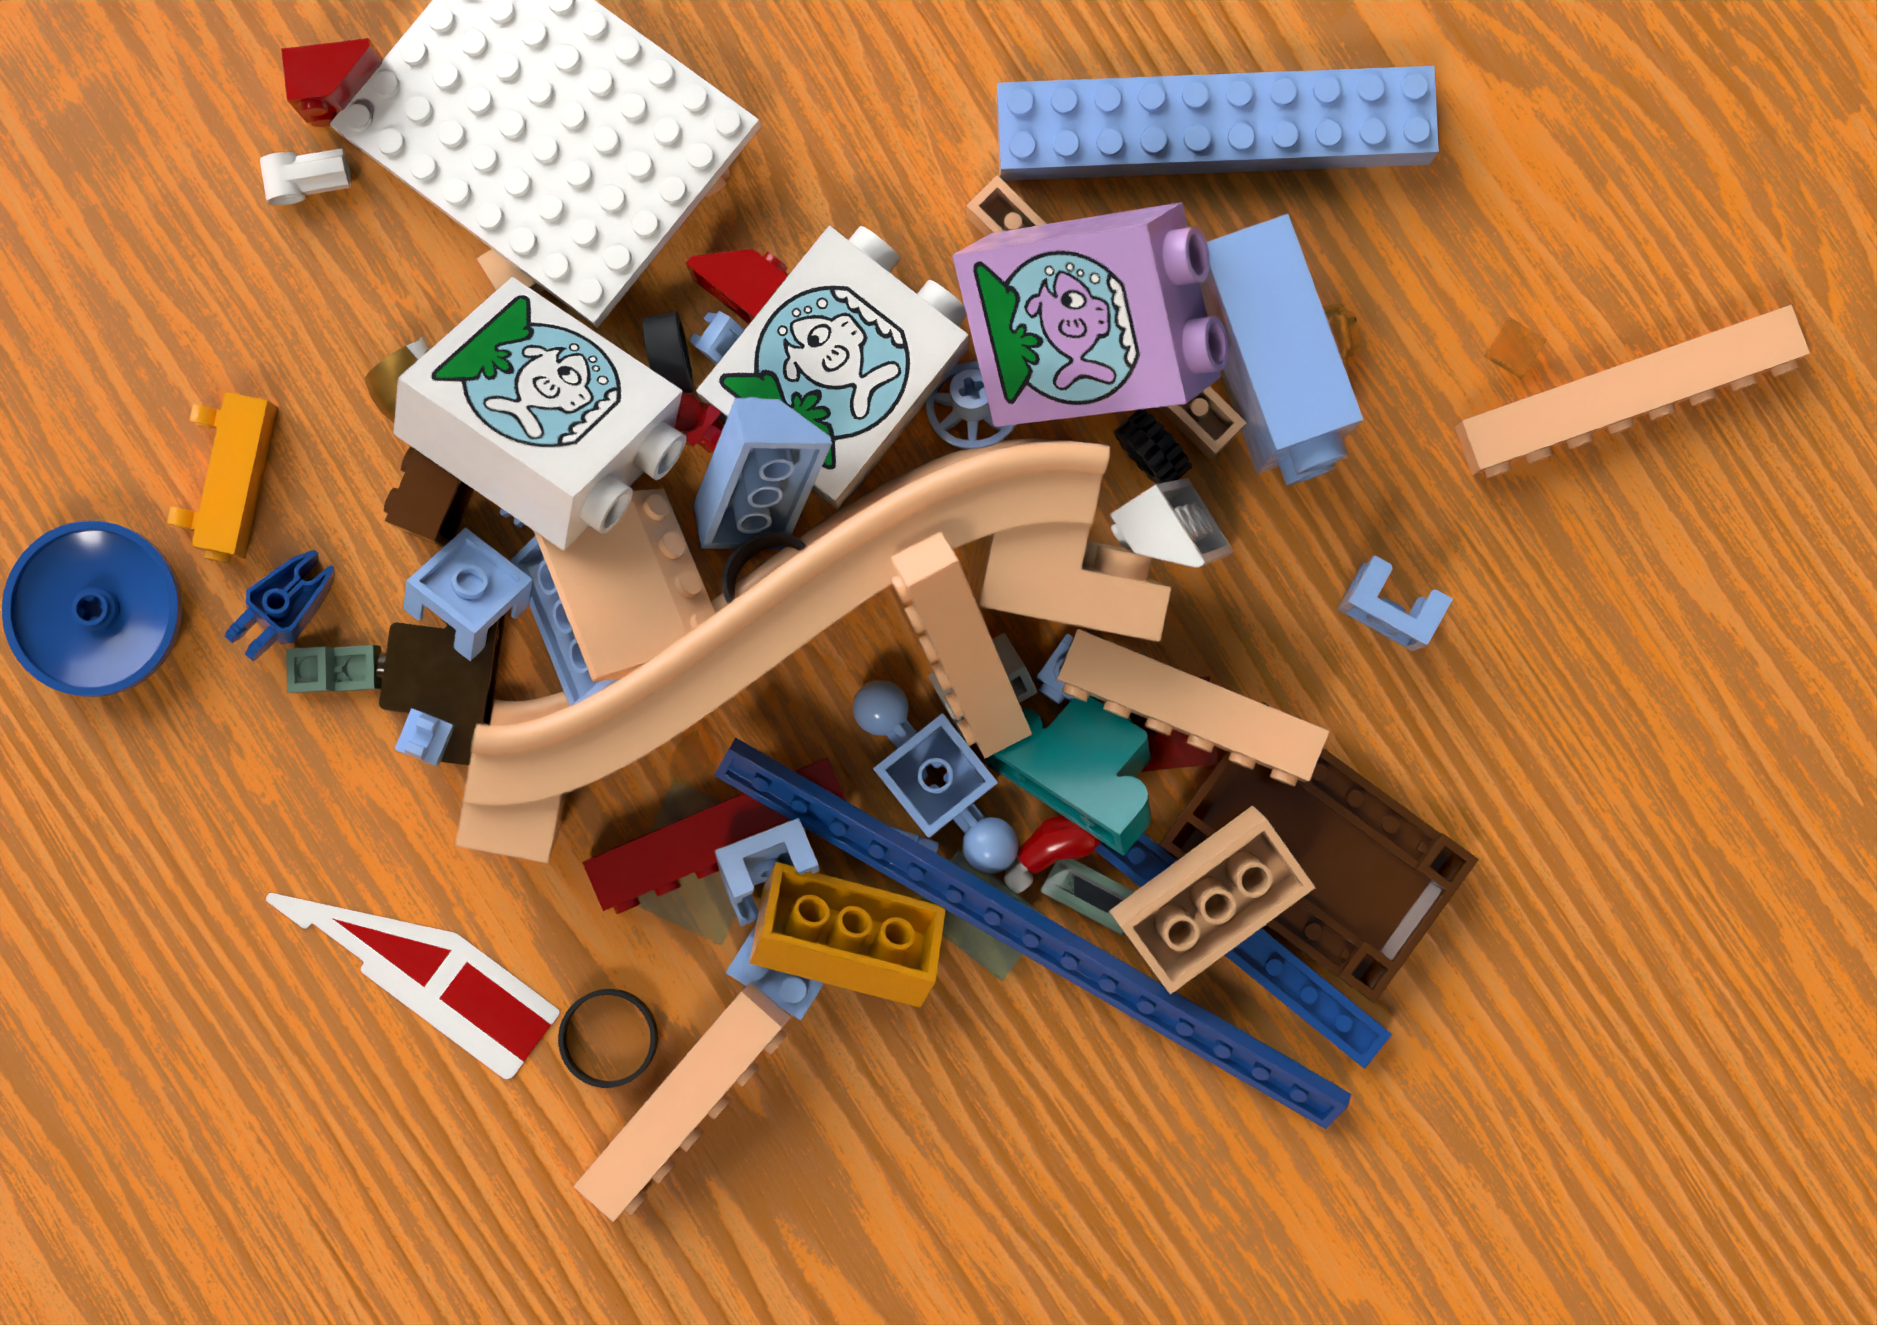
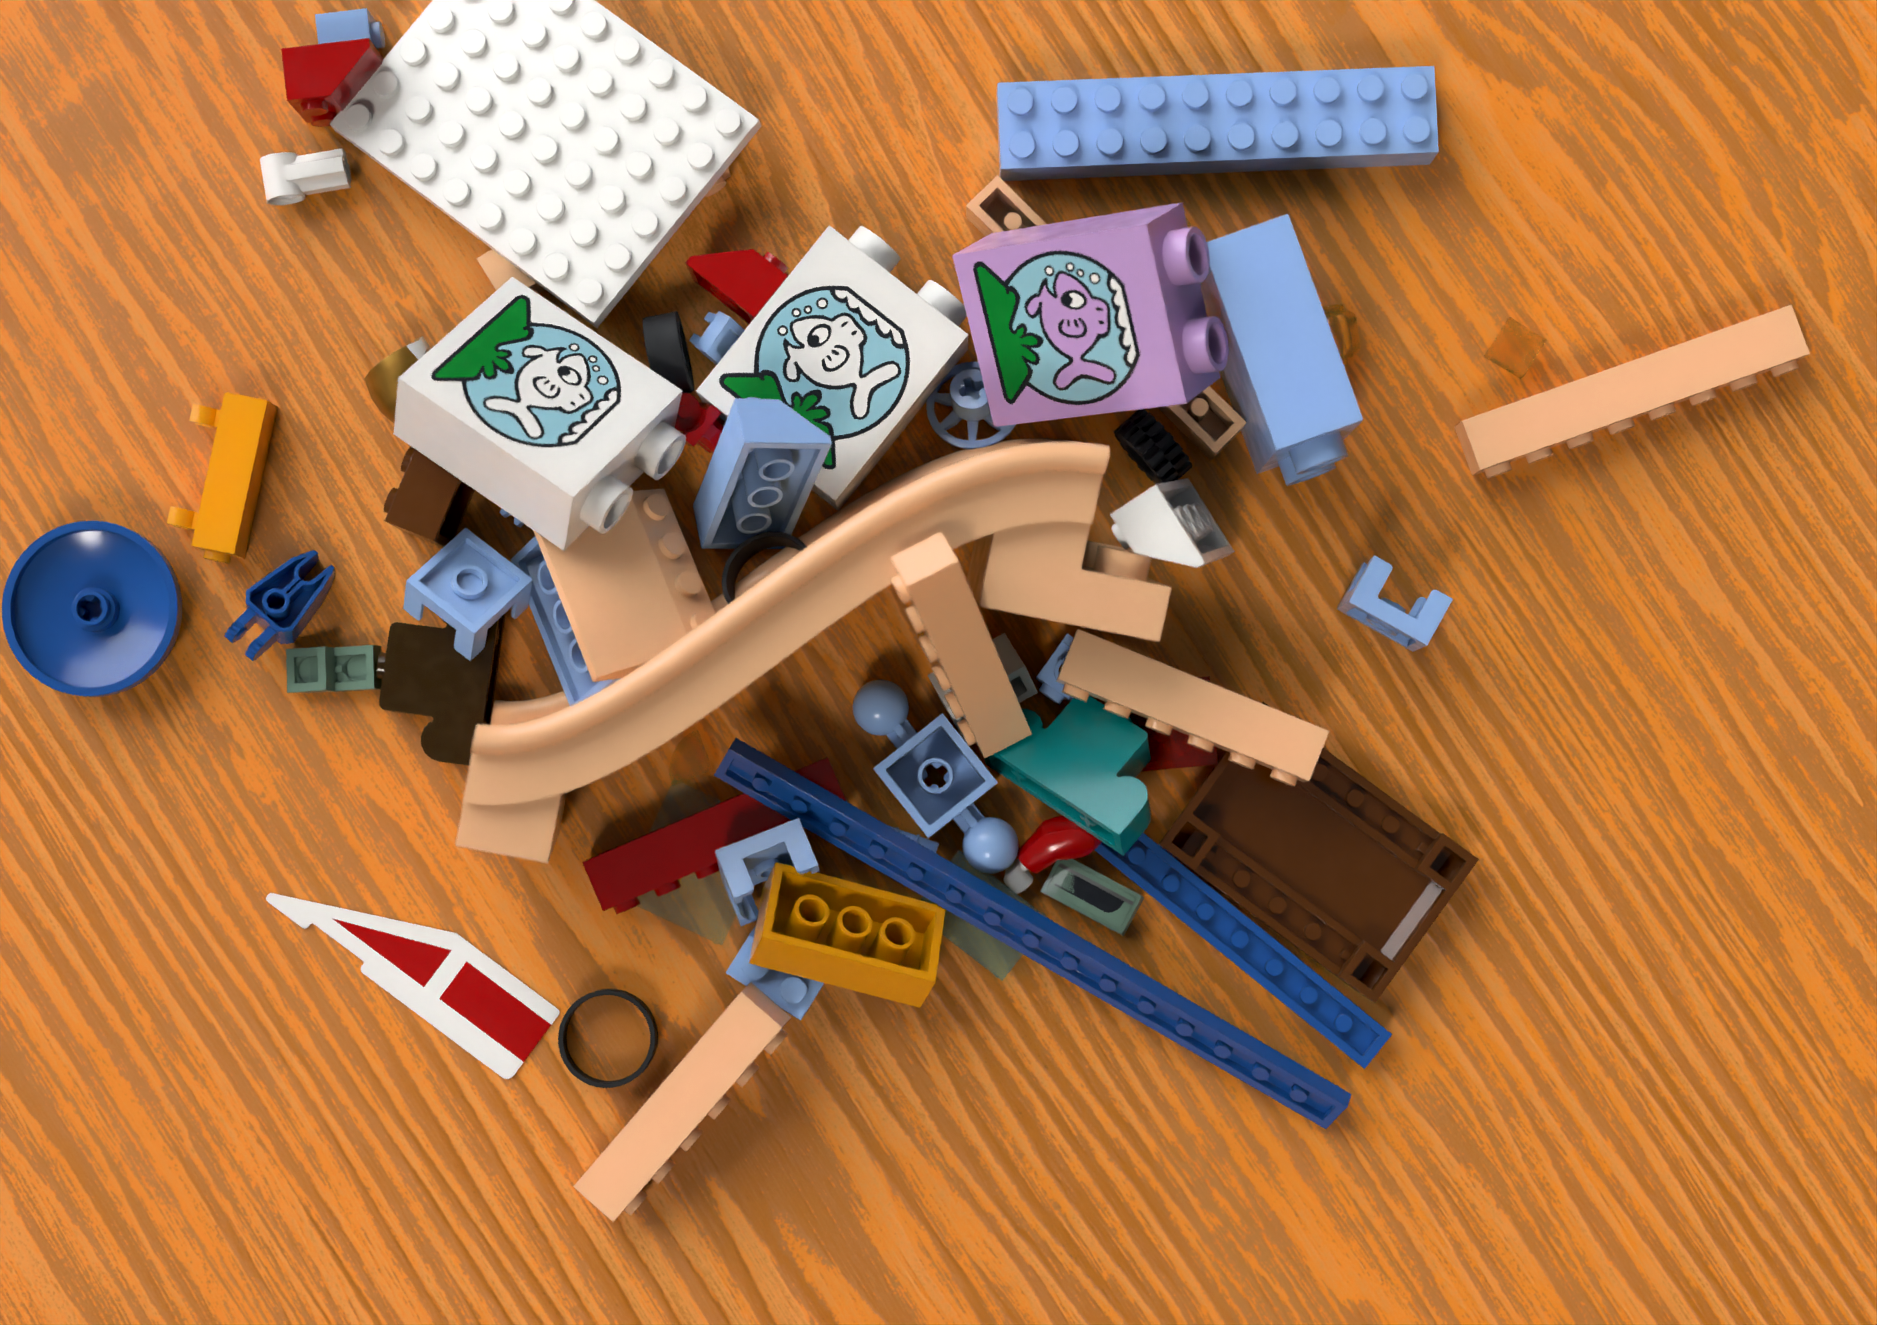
light blue tile [394,708,455,767] -> none
light nougat brick [1109,805,1315,995] -> none
none -> light blue brick [315,8,385,51]

